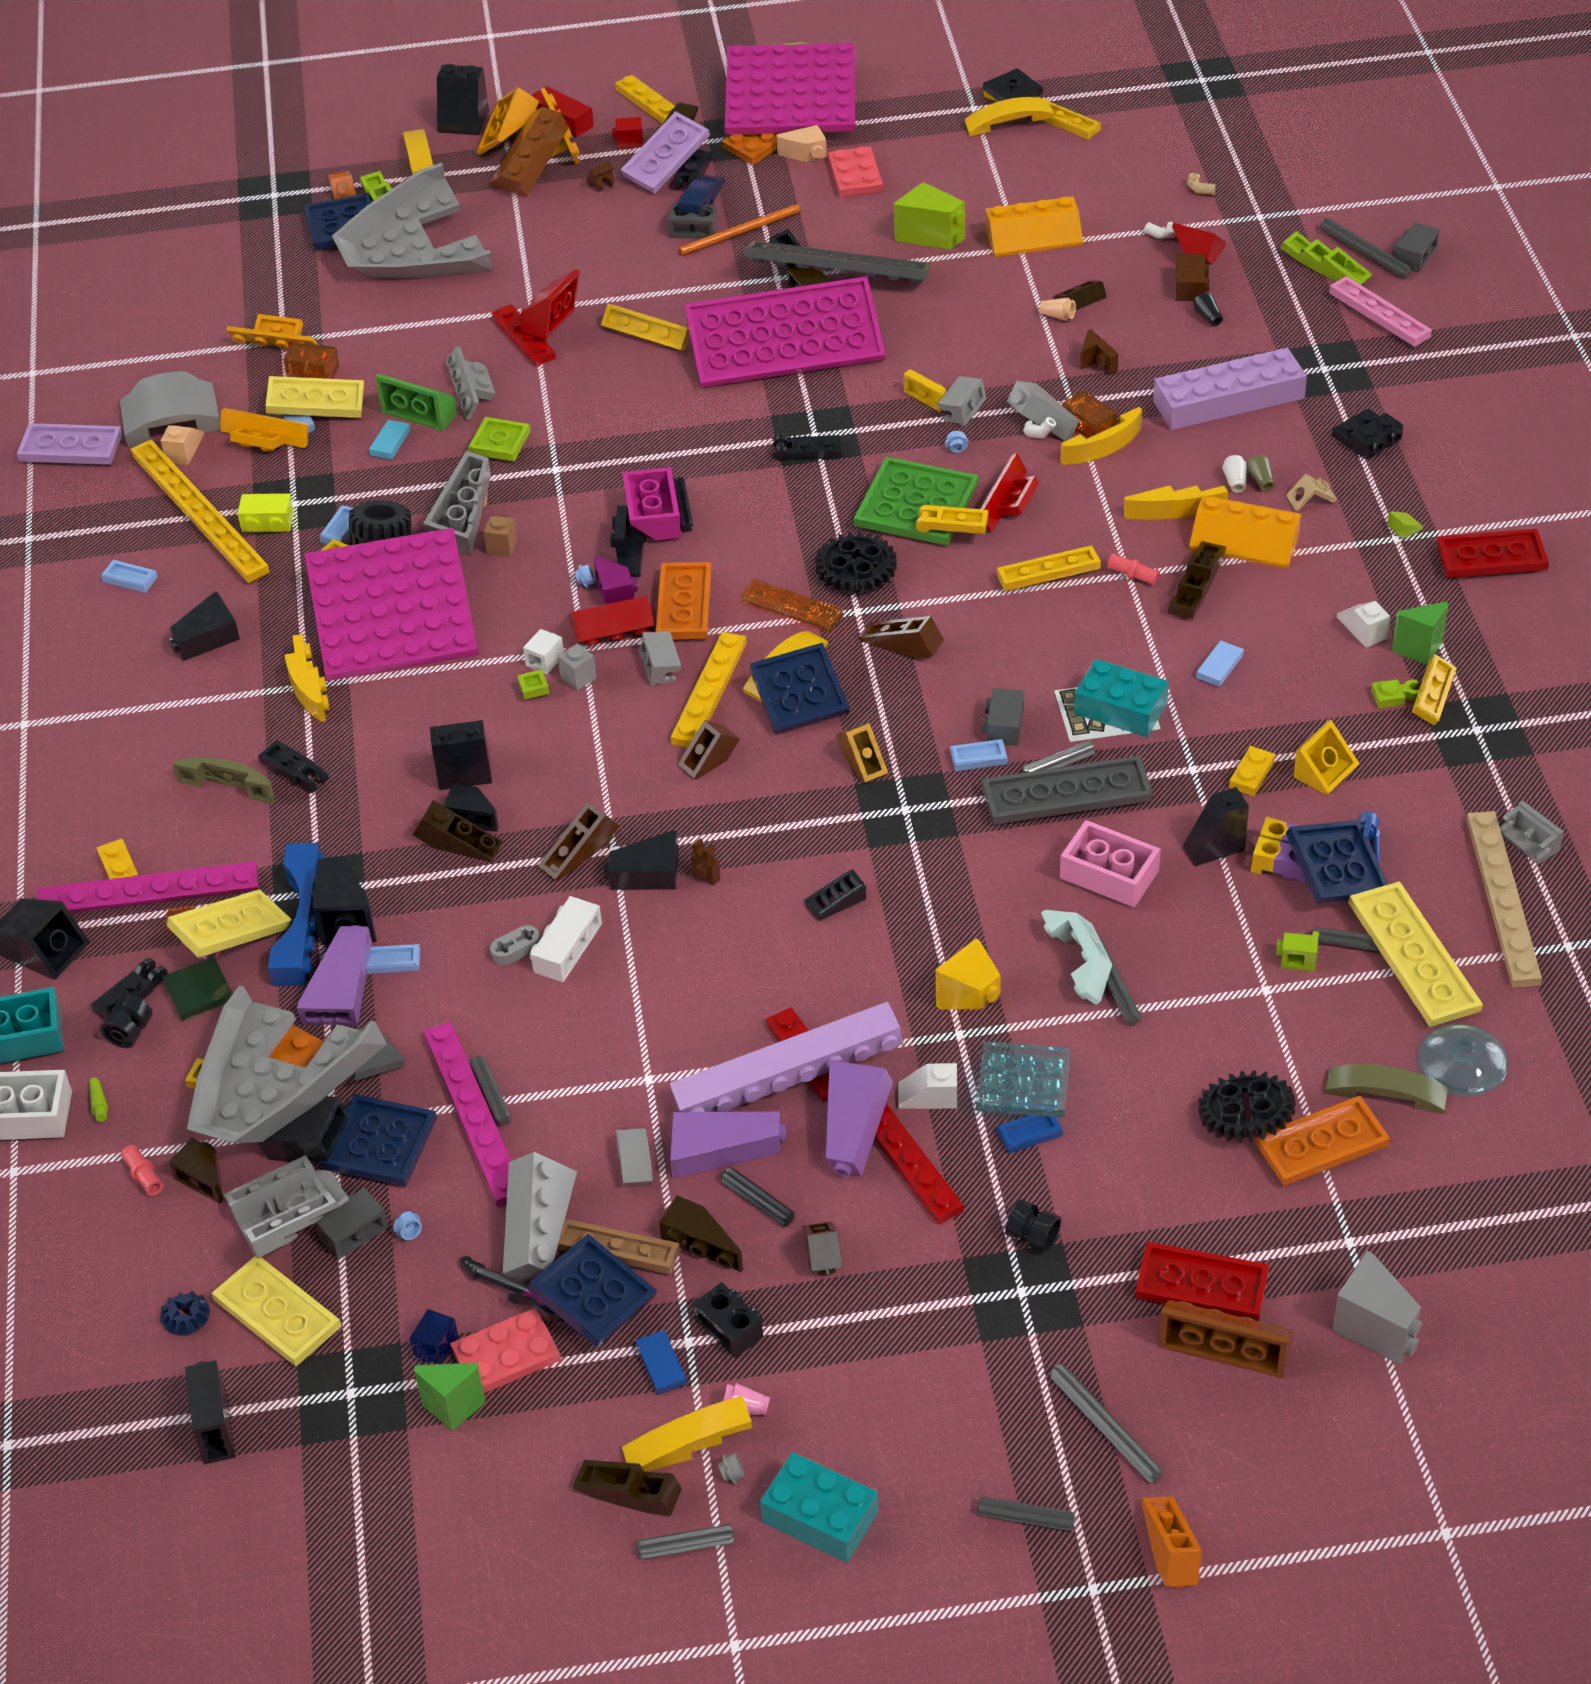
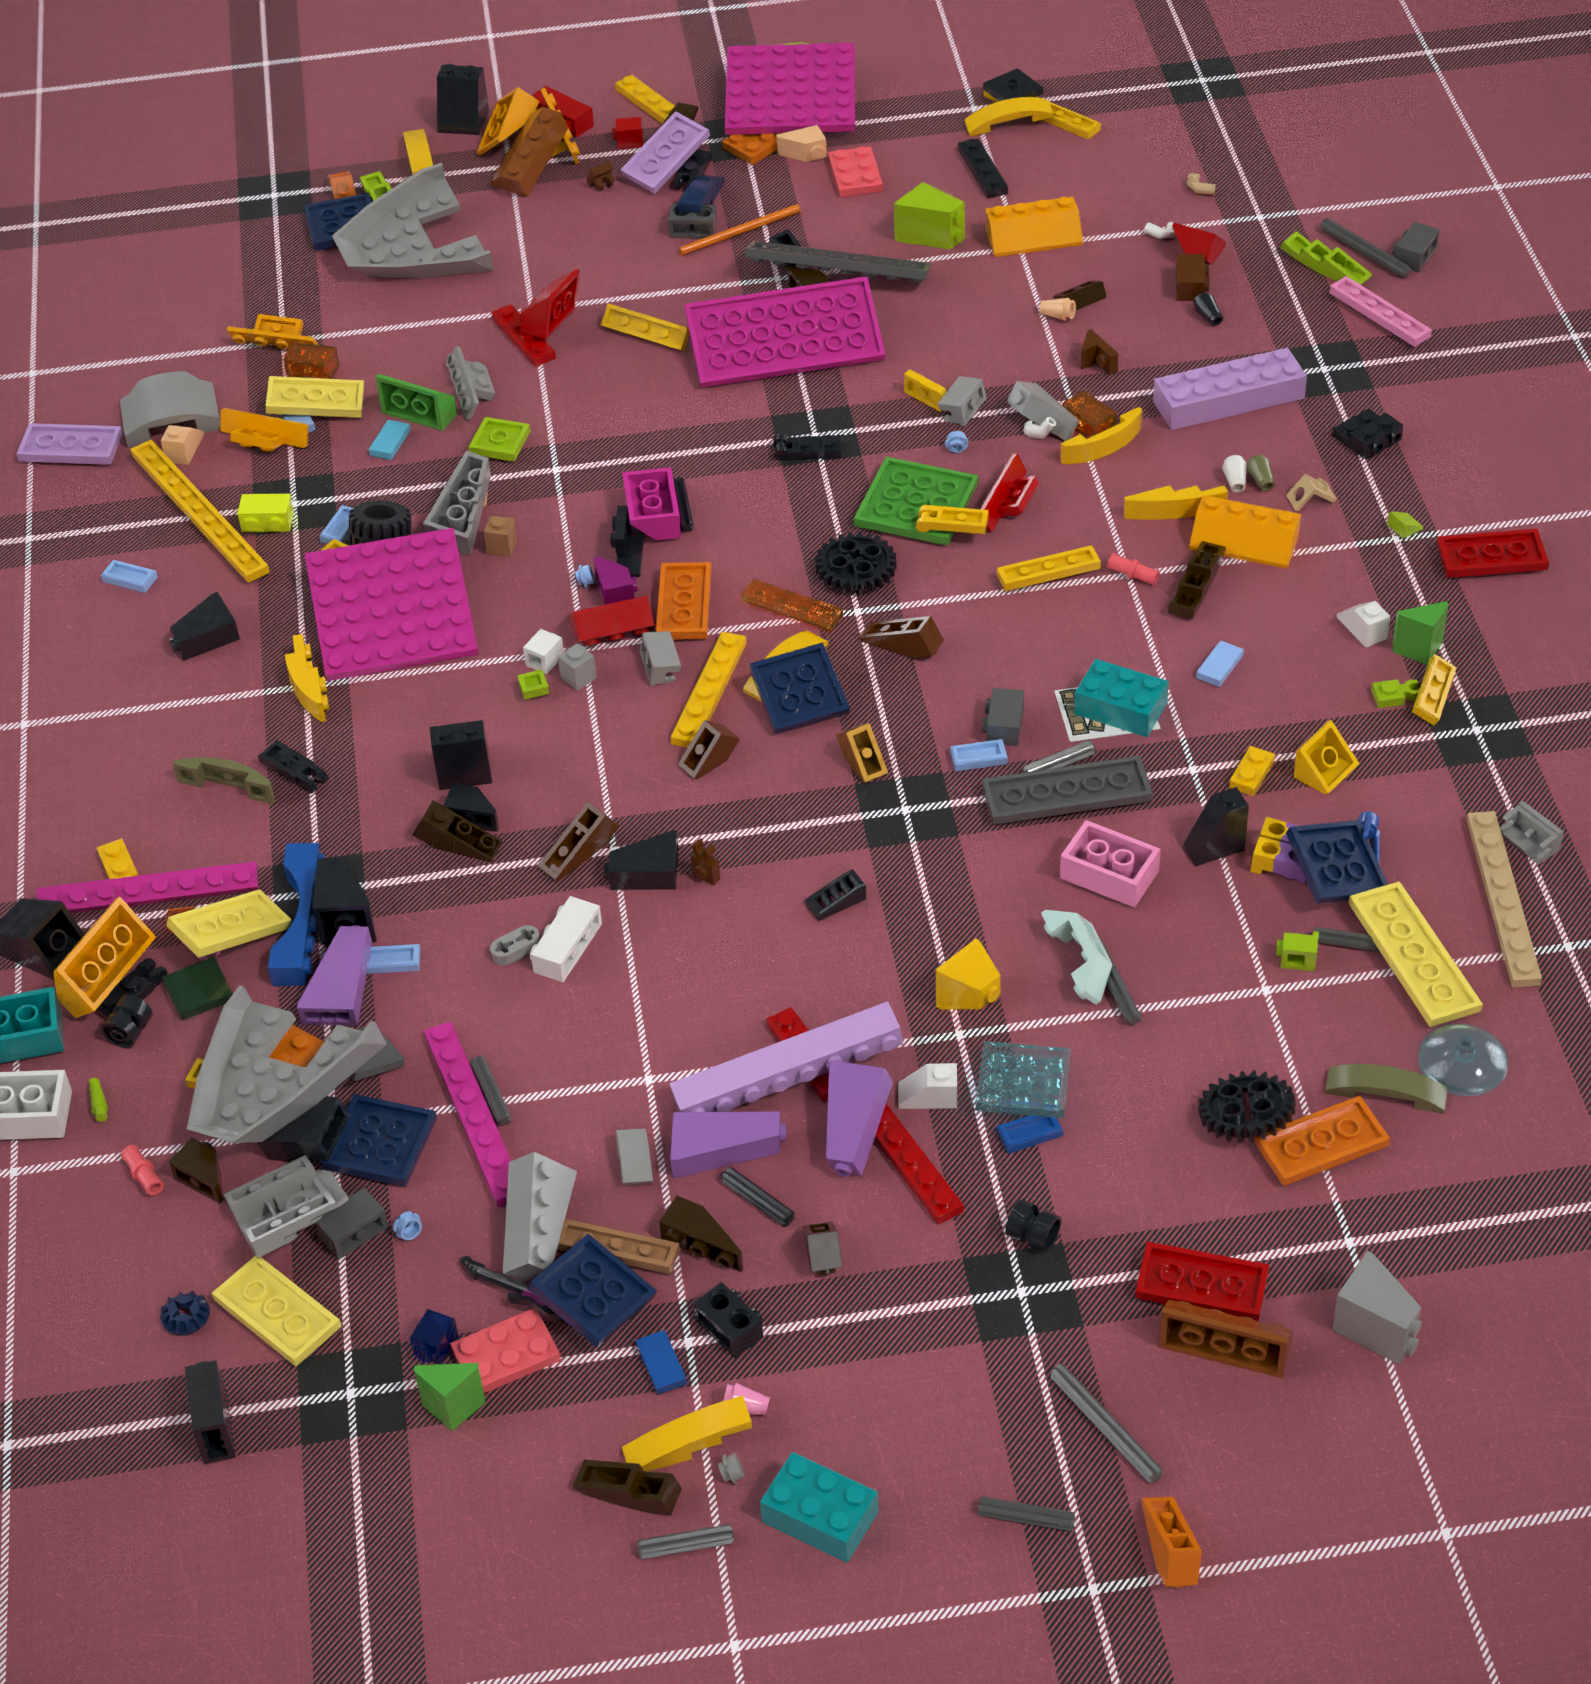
none -> light orange slope [54,896,156,1018]
none -> black plate [958,138,1008,199]

